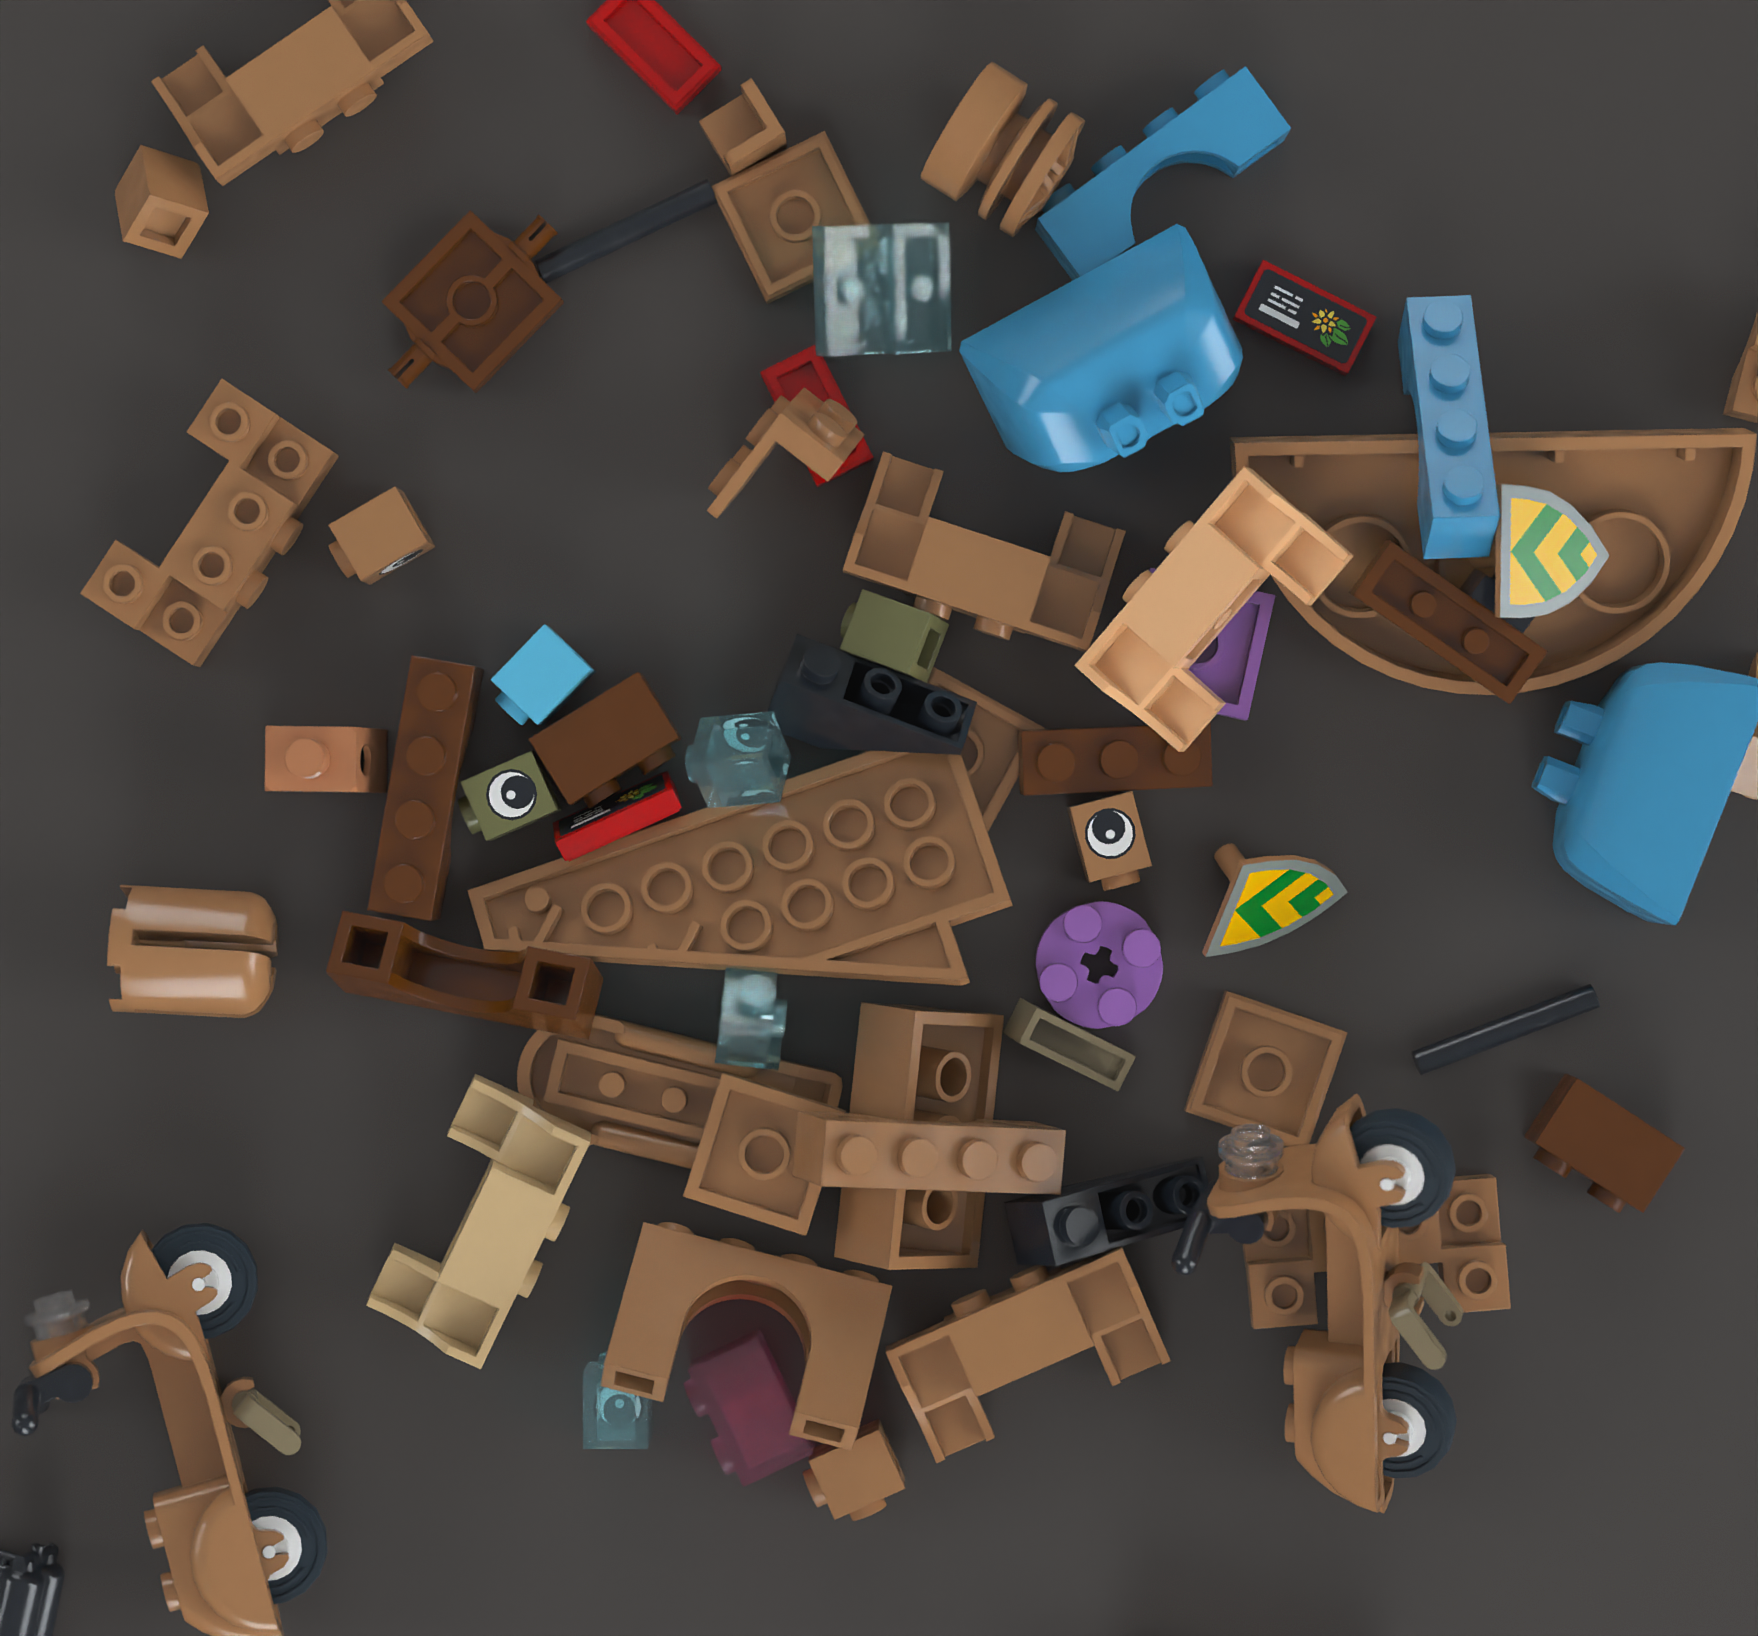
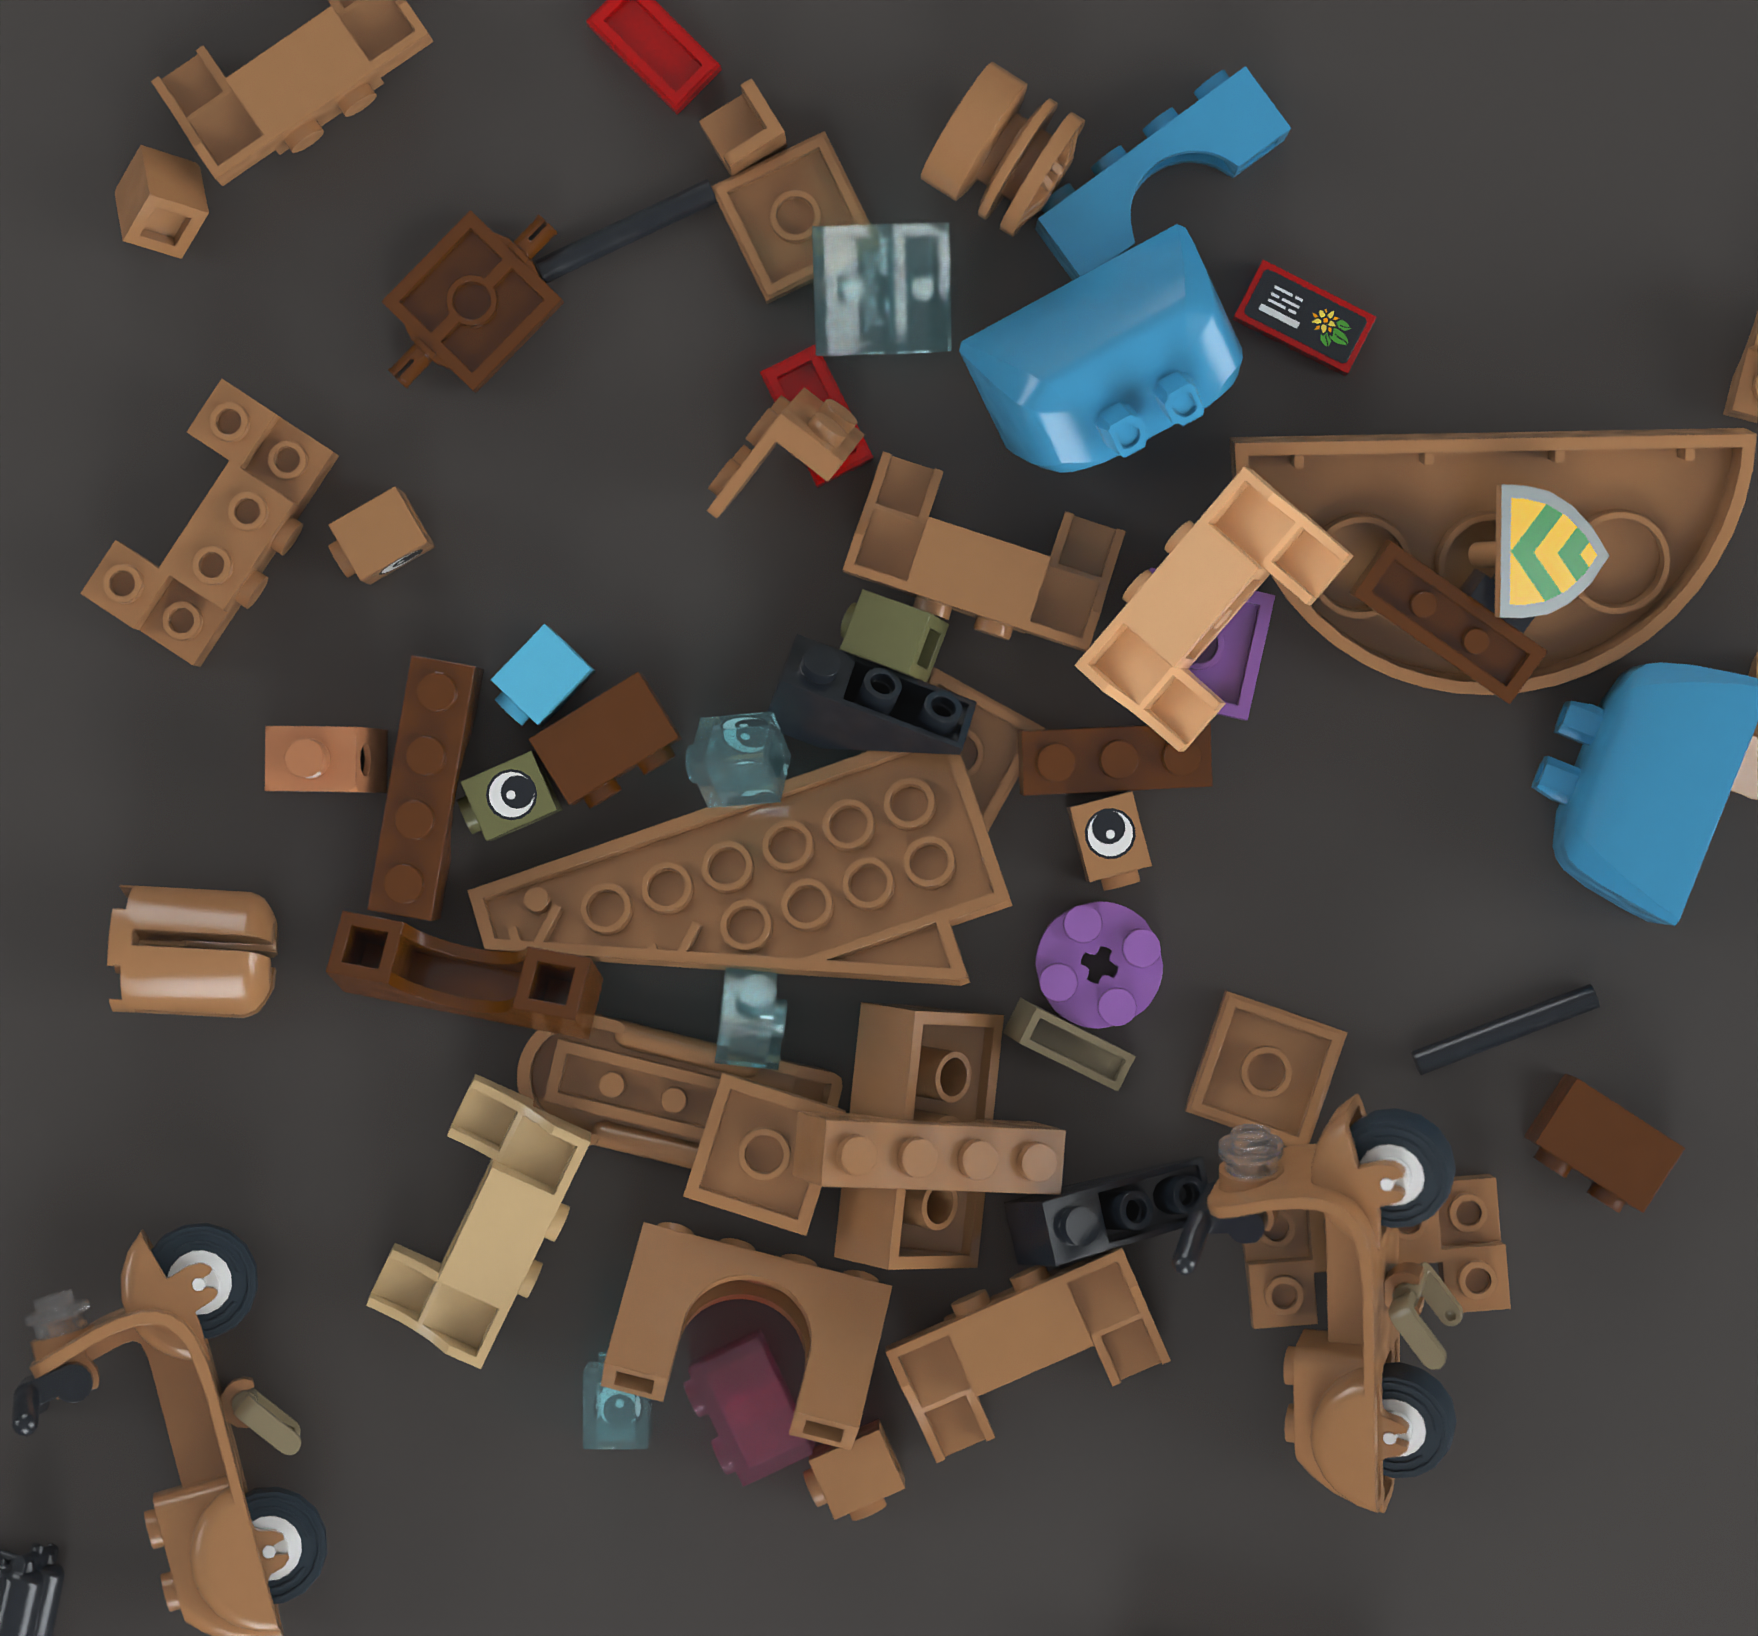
red tile [552,770,682,862] -> none
shield [1202,843,1348,957] -> none
dark azure arch [1398,295,1500,559] -> none

